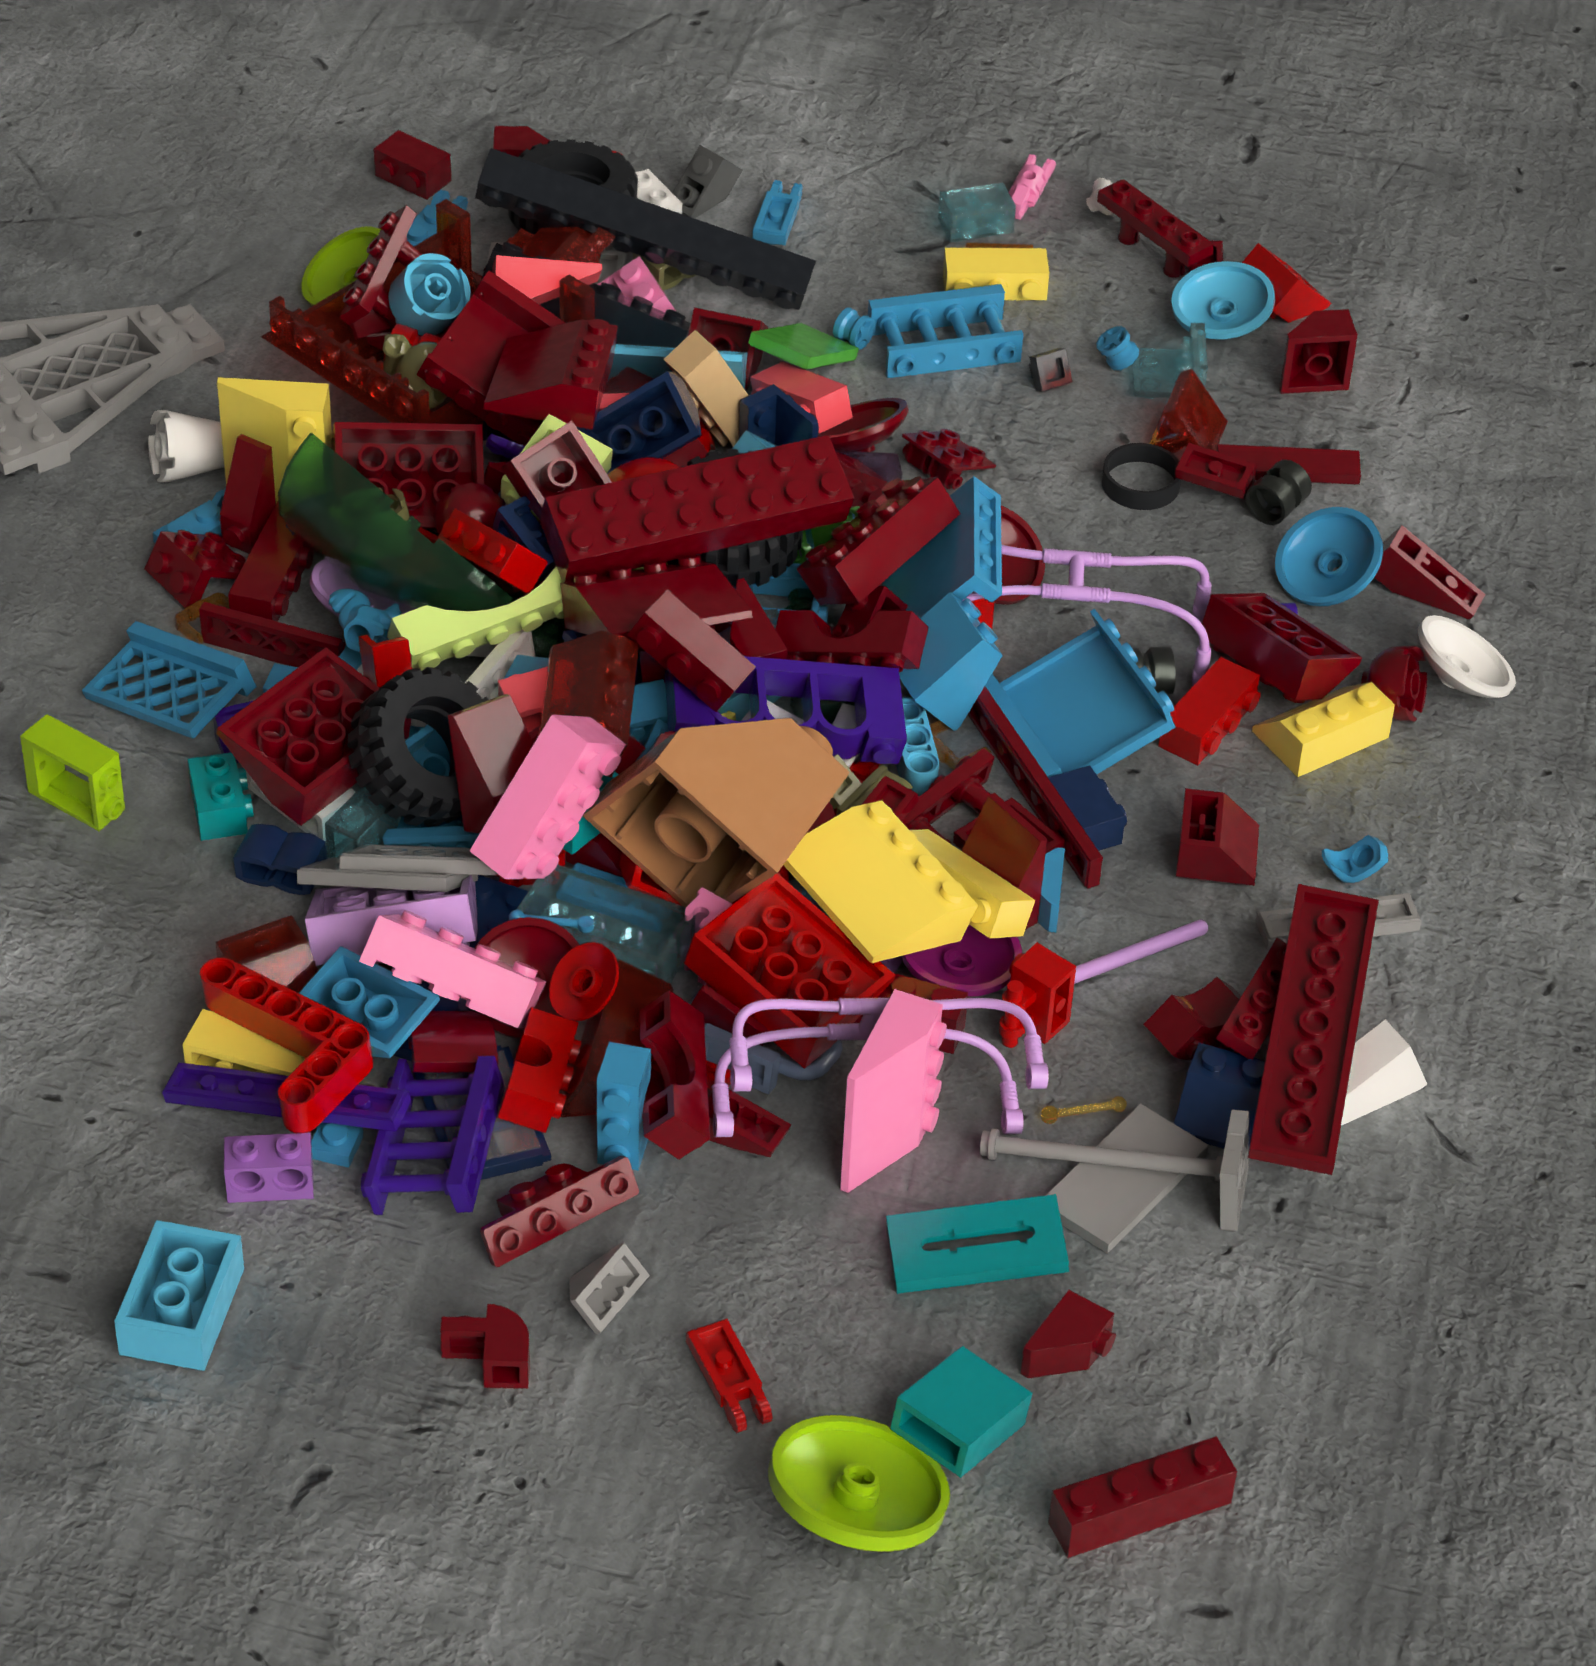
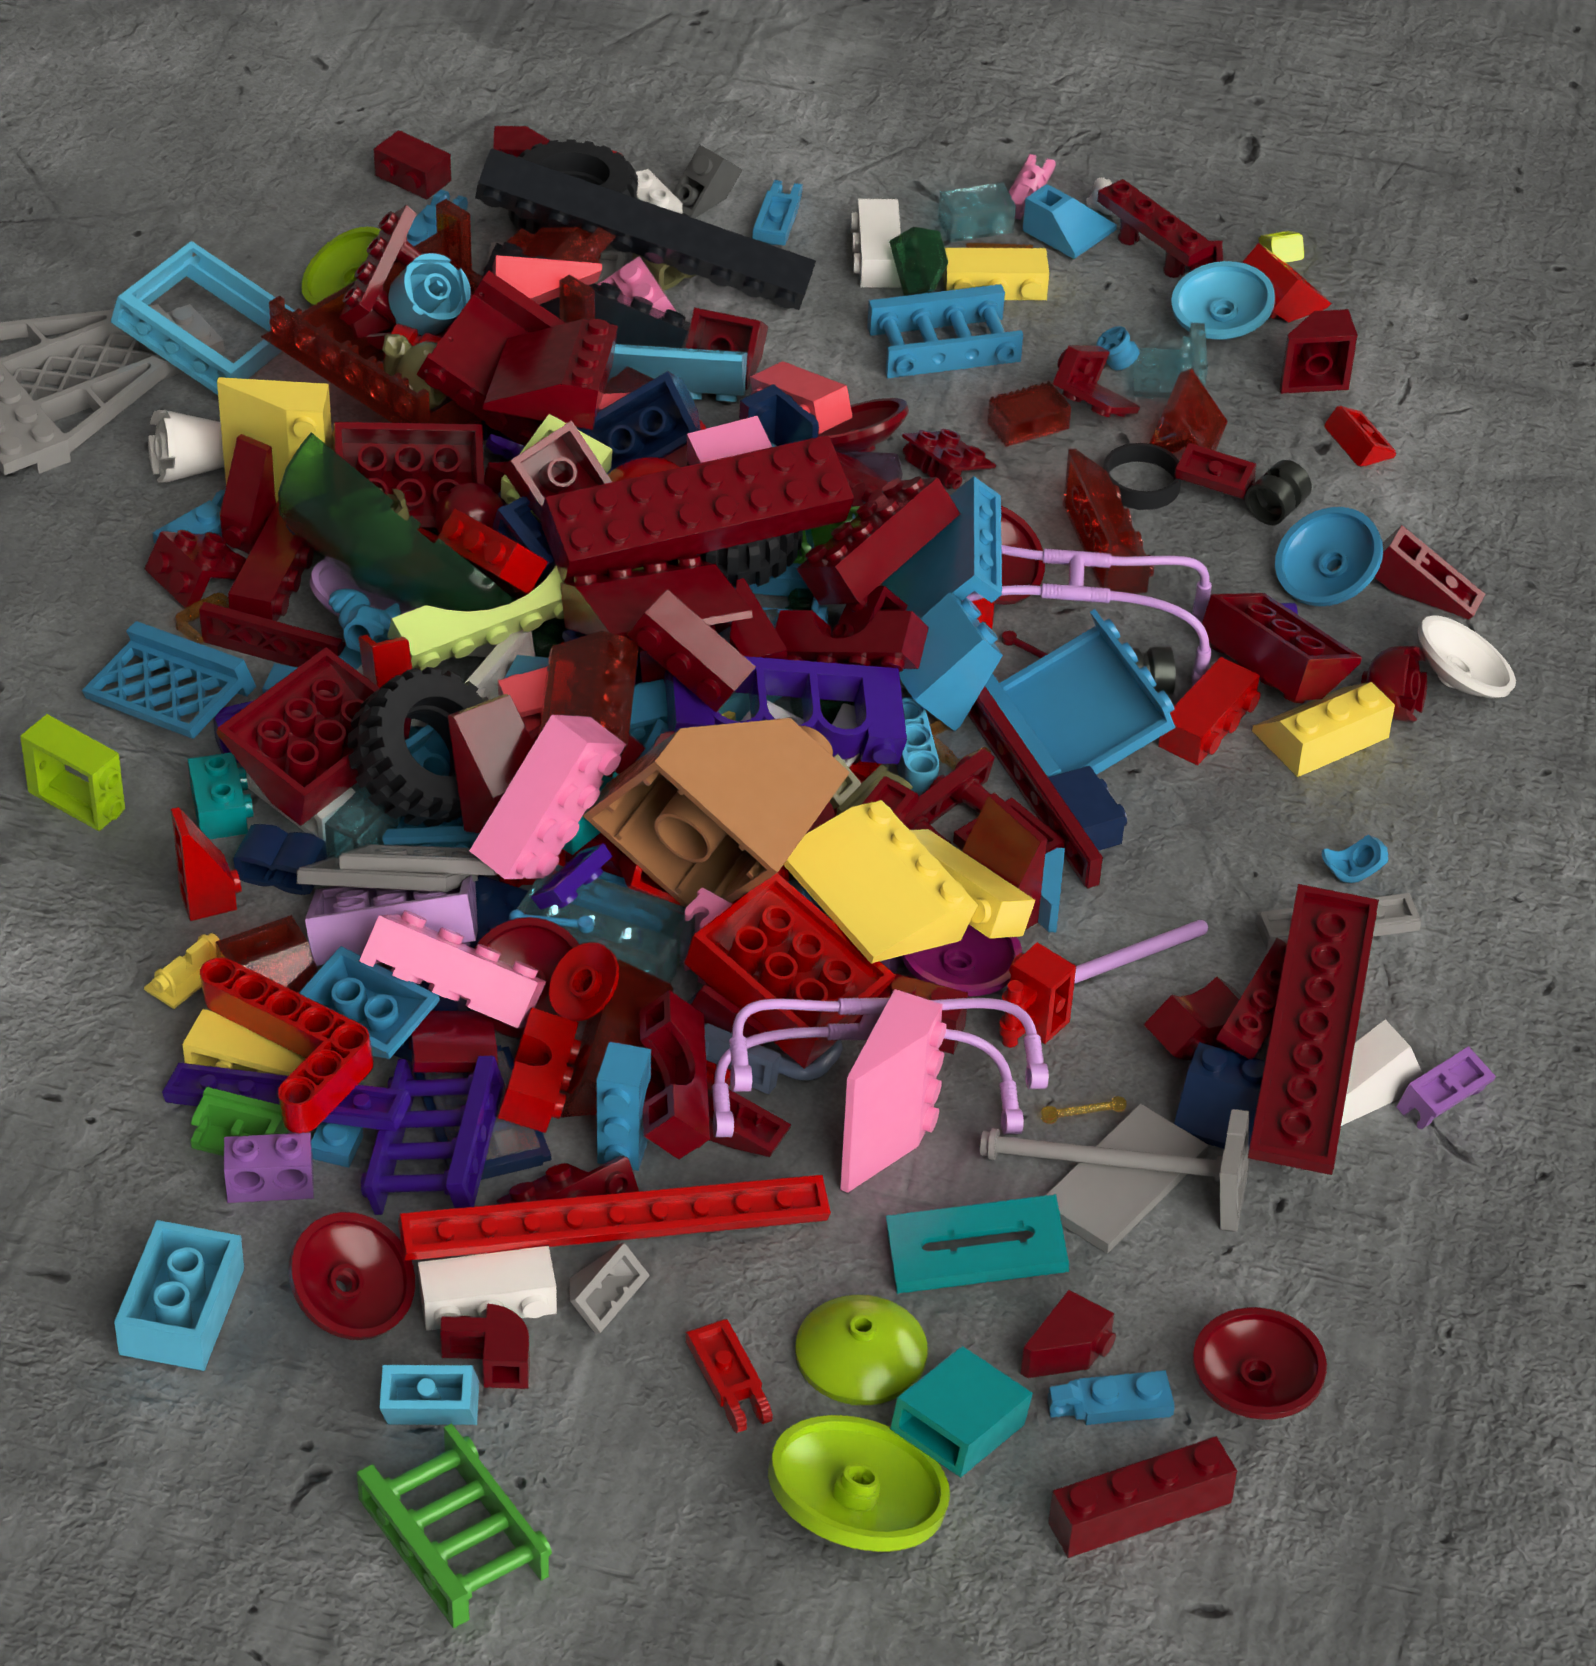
tan brick [664,330,749,448] -> none
bright green tile [748,323,859,370] -> none
dark azure wheel [833,307,875,350] -> none
tile [1029,347,1073,392] -> none
dark red slope [1176,788,1259,886] -> none
dark red tile [1217,444,1361,485] -> none
none -> medium azure window [111,241,303,395]
none -> light yellow hinge [144,933,228,1009]
none -> red slope [171,807,242,921]
none -> bright green hinge [191,1087,288,1156]
none -> dark red dish [288,1212,415,1340]
none -> bright green fence [357,1423,552,1628]
none -> medium azure brick [380,1365,479,1425]
none -> red plate [398,1175,831,1261]
none -> white brick [418,1245,557,1331]
none -> dark purple plate [531,843,612,910]
none -> bright pink brick [687,416,772,465]
none -> lime dish [795,1295,928,1405]
none -> white brick [851,199,903,288]
none -> clear green slope [889,227,948,296]
none -> clear red brick [987,381,1071,447]
none -> dark red hinge [1002,630,1047,659]
none -> dark azure slope [1023,184,1117,259]
none -> dark azure hinge [1047,1370,1175,1425]
none -> dark red bracket [1052,345,1140,417]
none -> clear red slope [1063,448,1154,594]
none -> dark red dish [1193,1307,1327,1420]
none -> neon yellow slope [1259,231,1304,262]
none -> red slope [1324,406,1397,467]
none -> medium lavender hinge [1396,1046,1496,1129]

